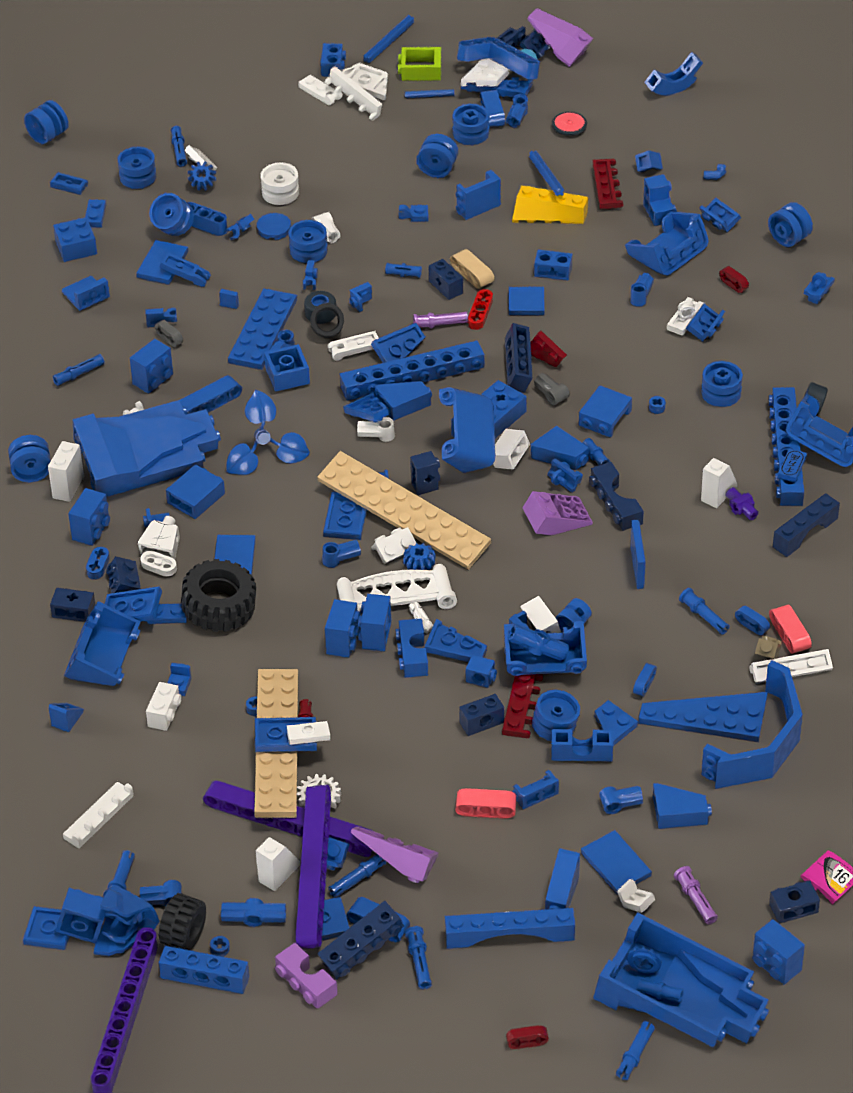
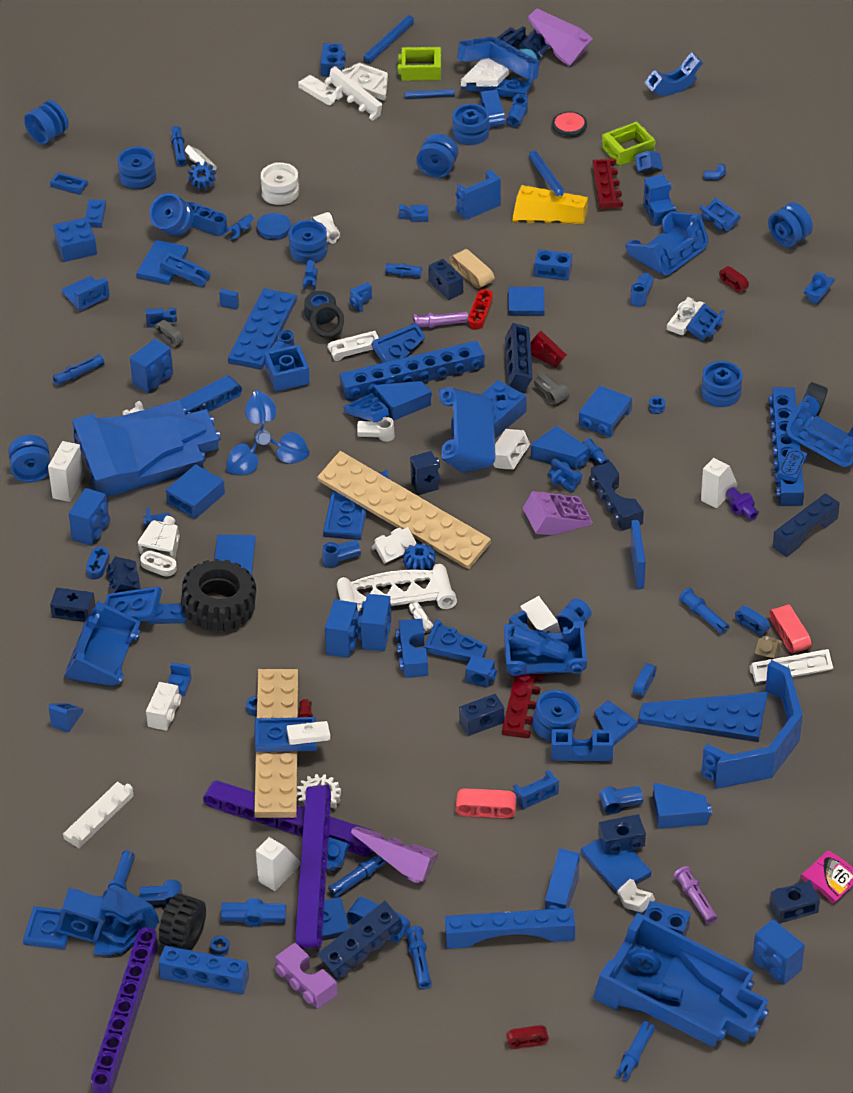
none -> dark blue brick [598,814,646,854]
none -> lime window [602,122,656,166]
none -> blue brick [644,901,691,937]

